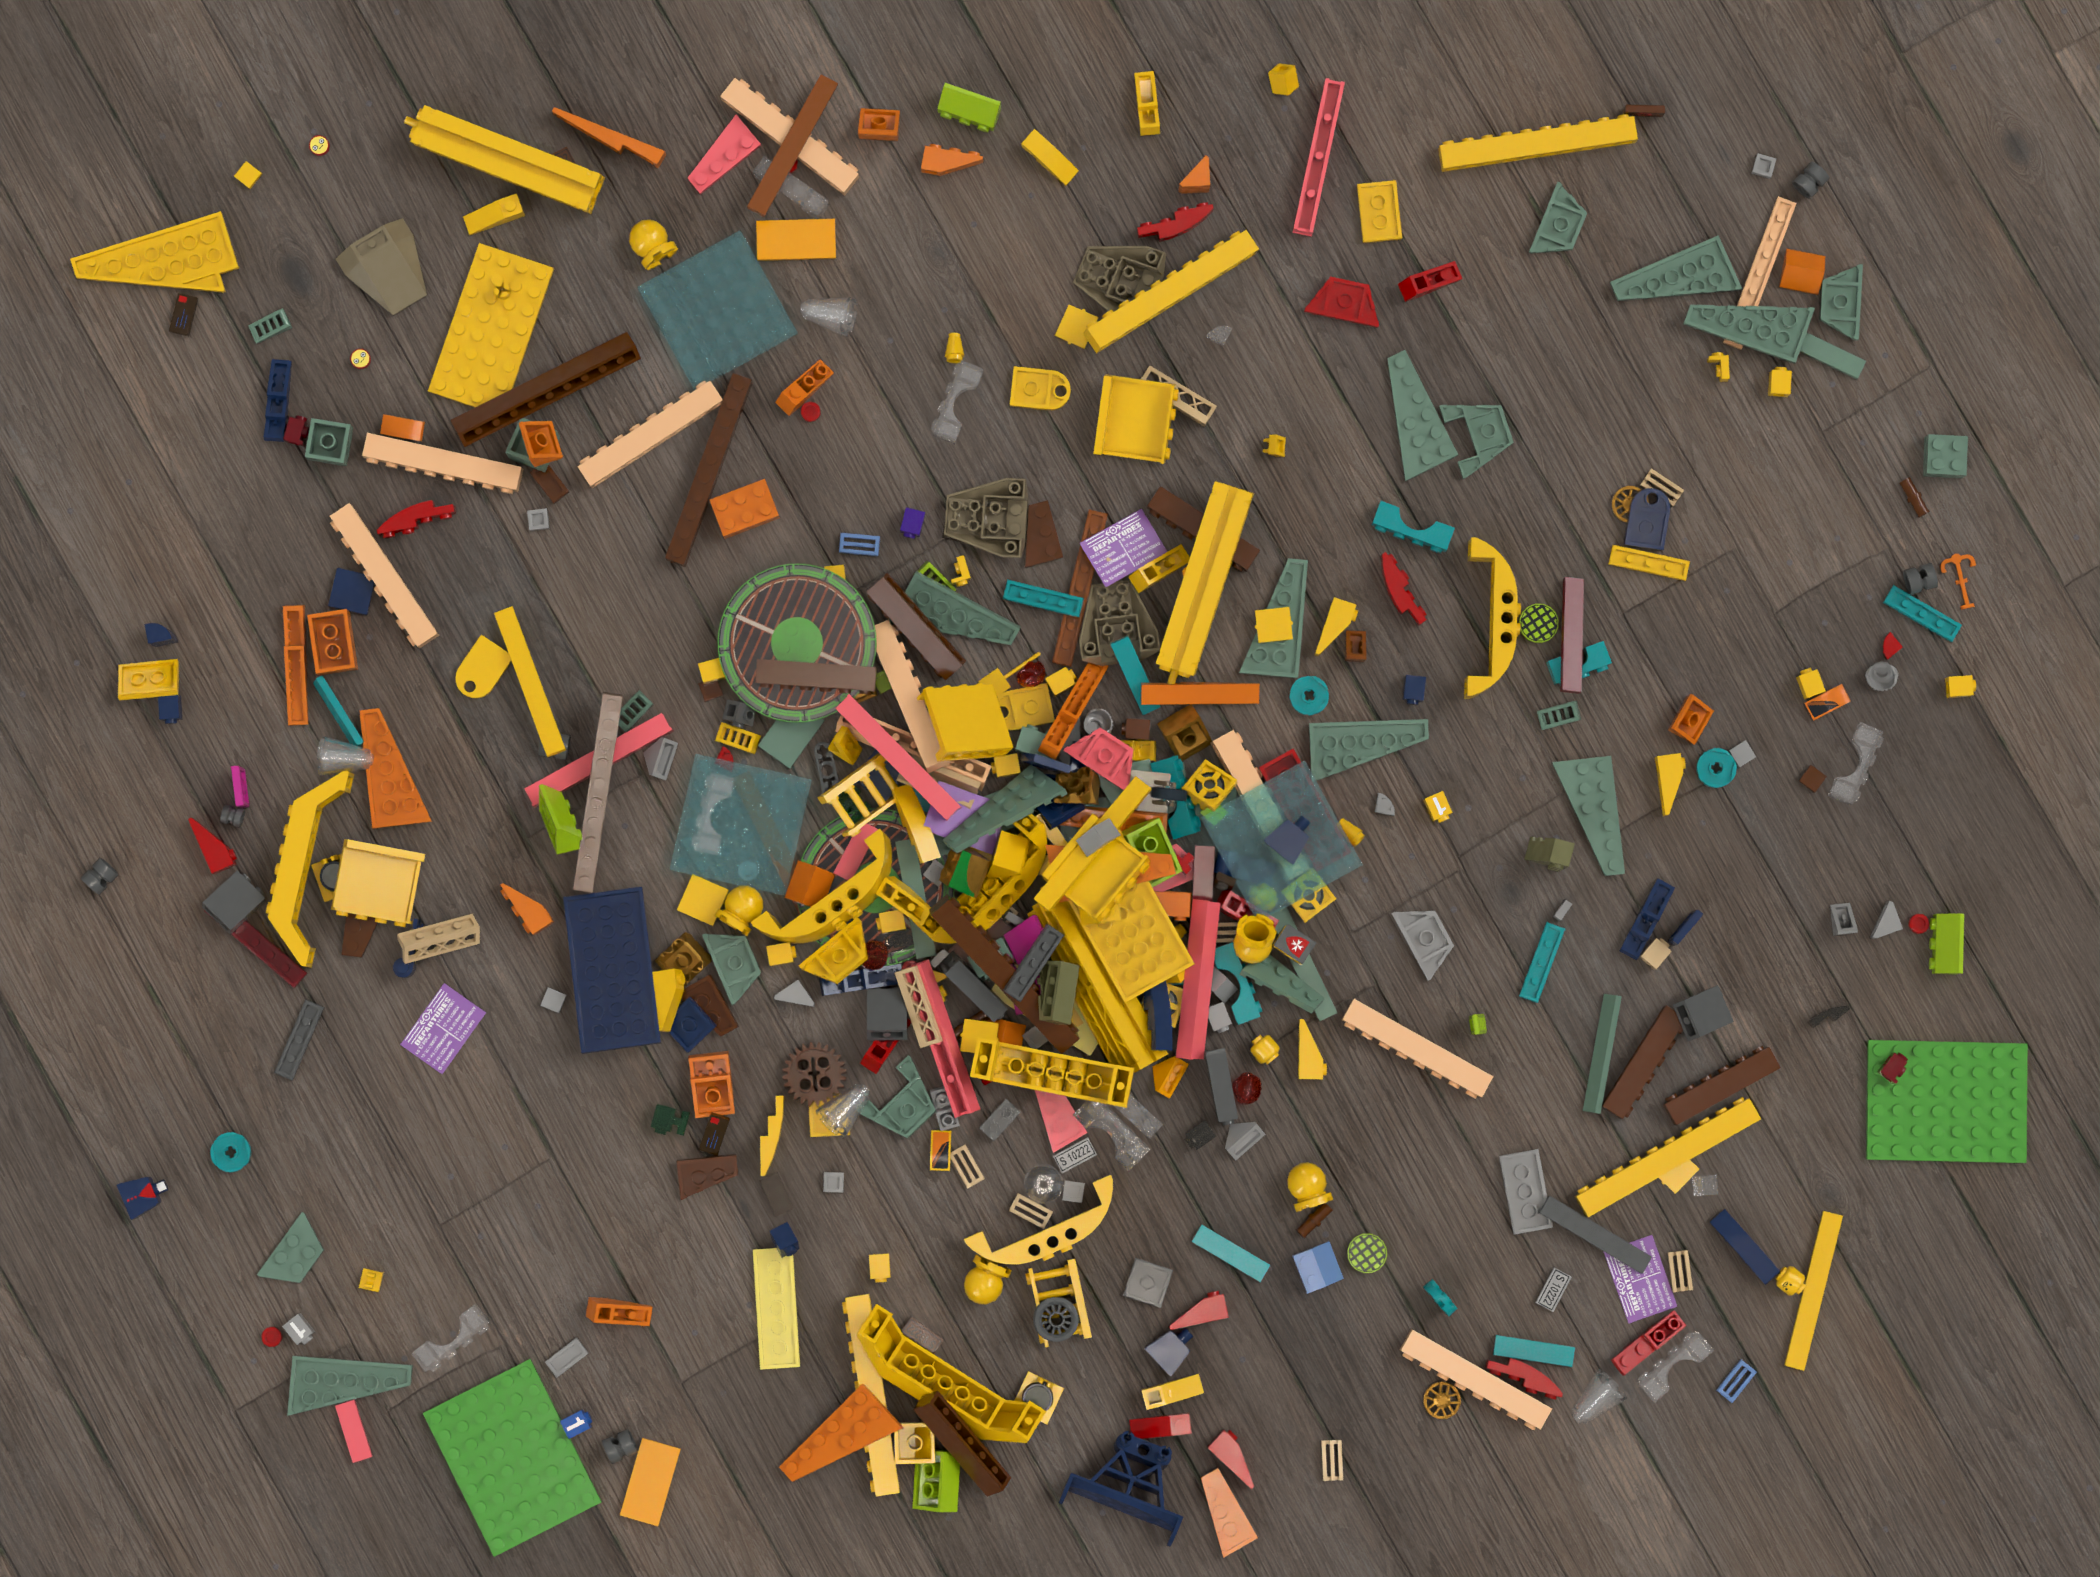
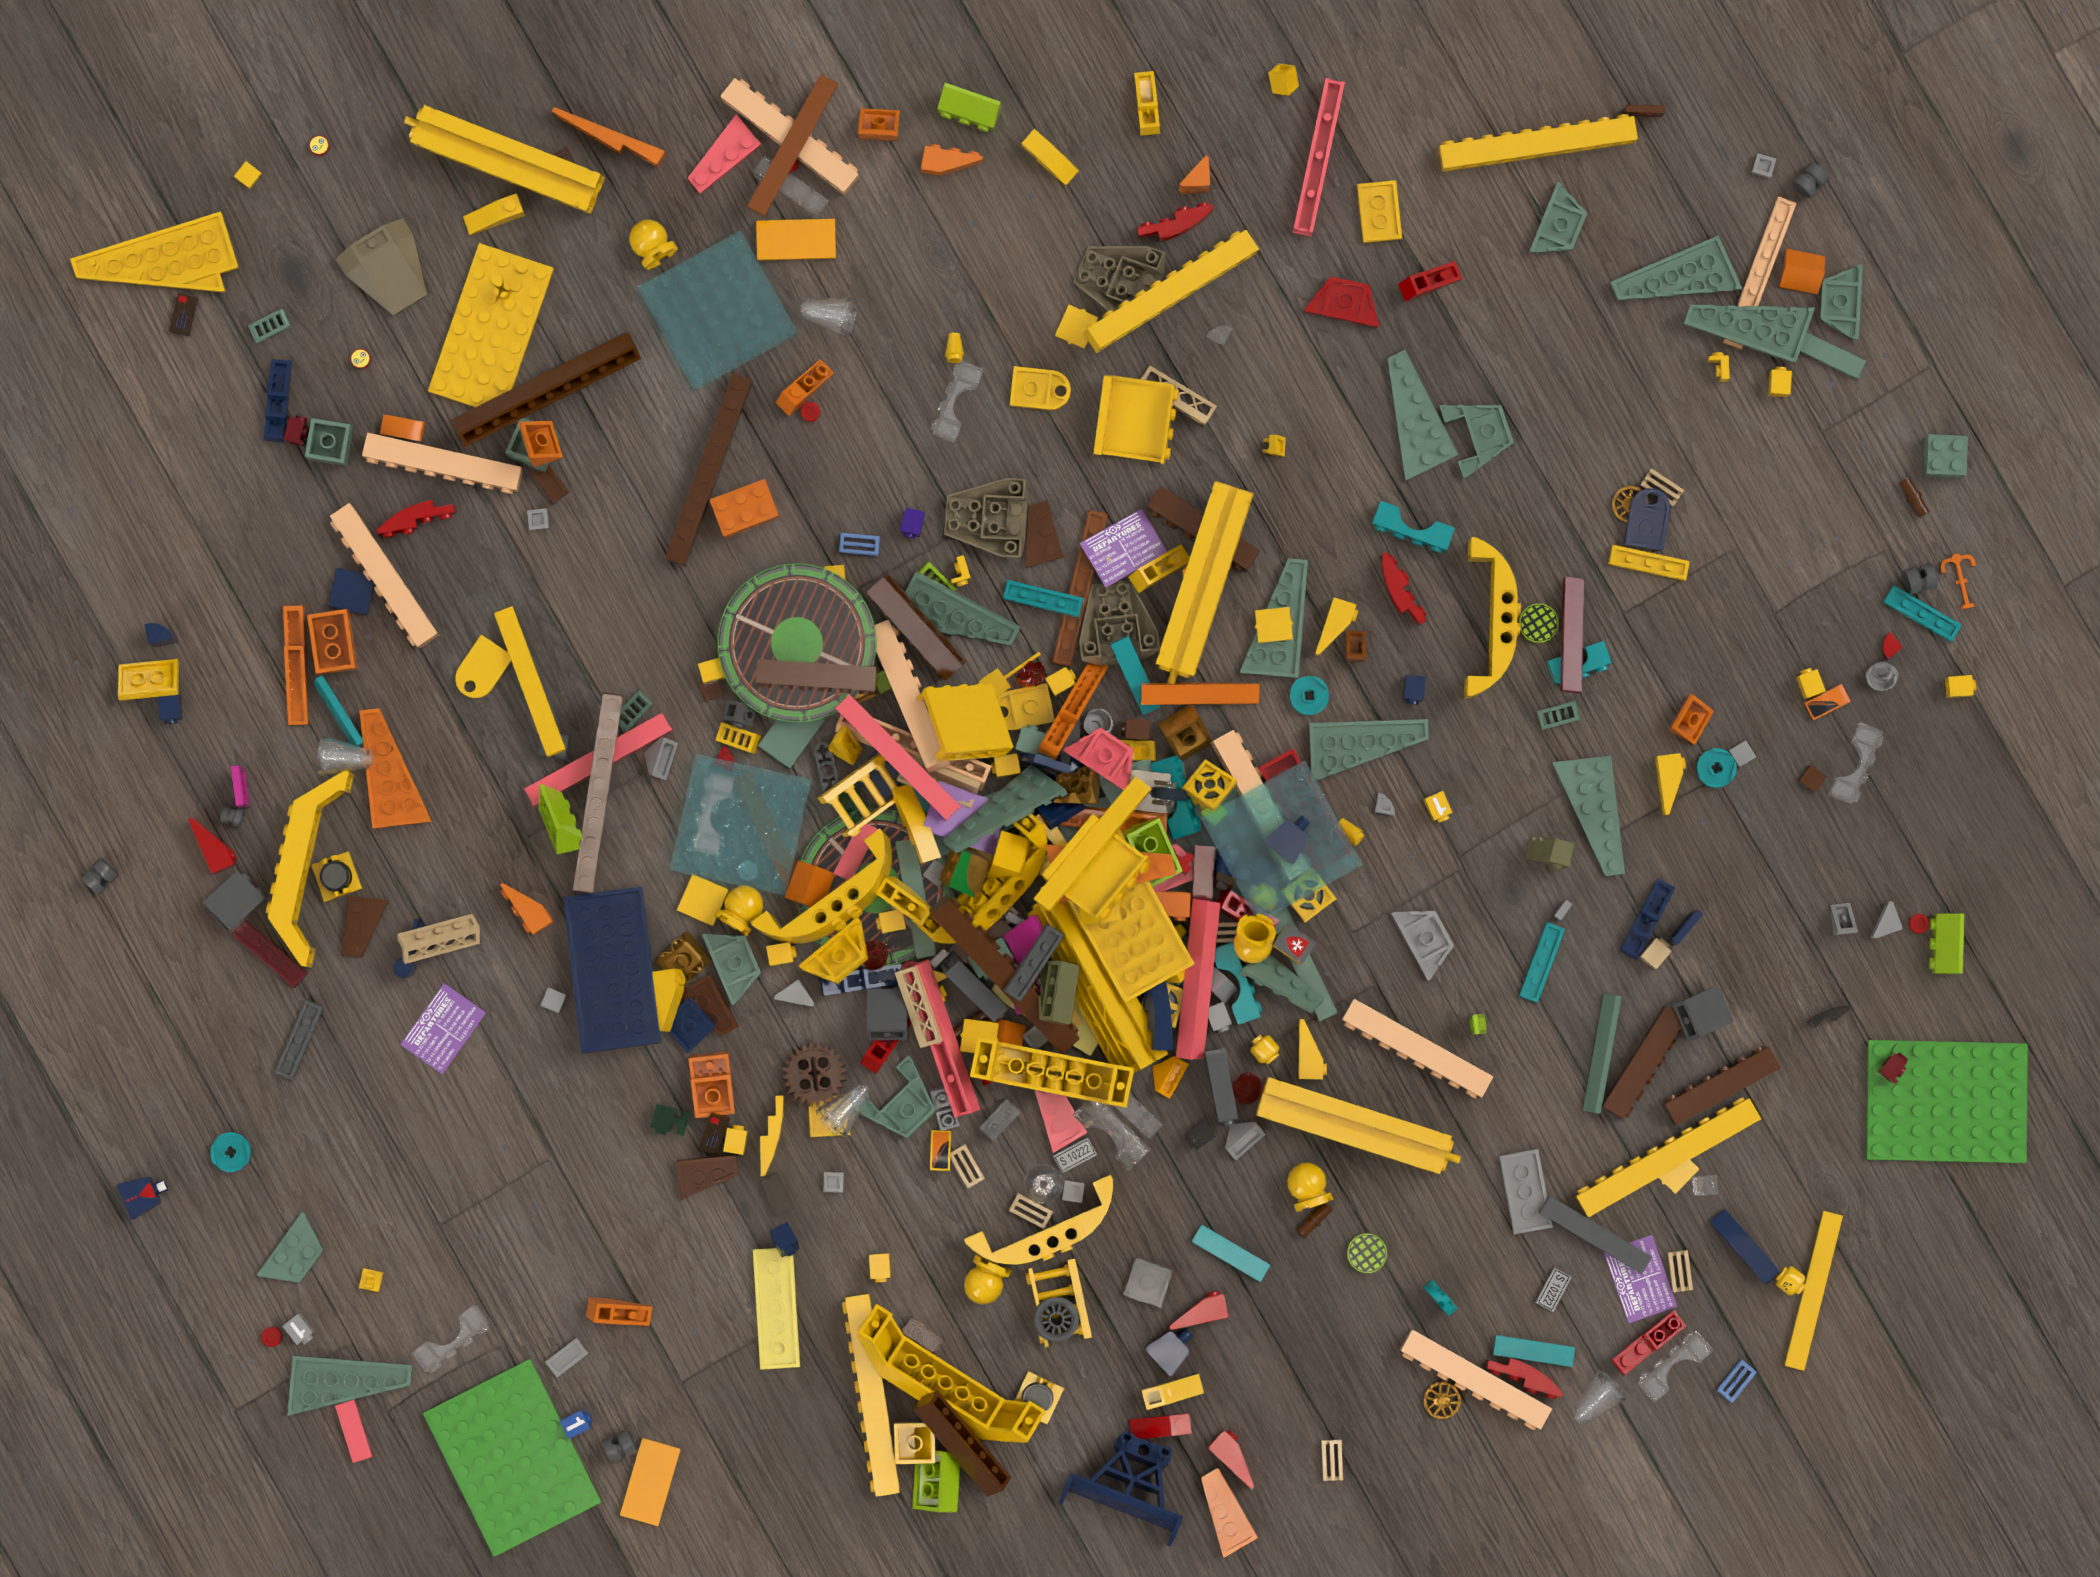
yellow panel [331,839,425,927] -> none
light nougat brick [577,381,723,488] -> none
orange wing [779,1384,904,1482] -> none
light grey slope [1076,818,1120,857] -> none
medium blue slope [1292,1241,1344,1294] -> none
none -> yellow brick [723,1125,748,1155]
none -> yellow piece [1255,1077,1461,1174]

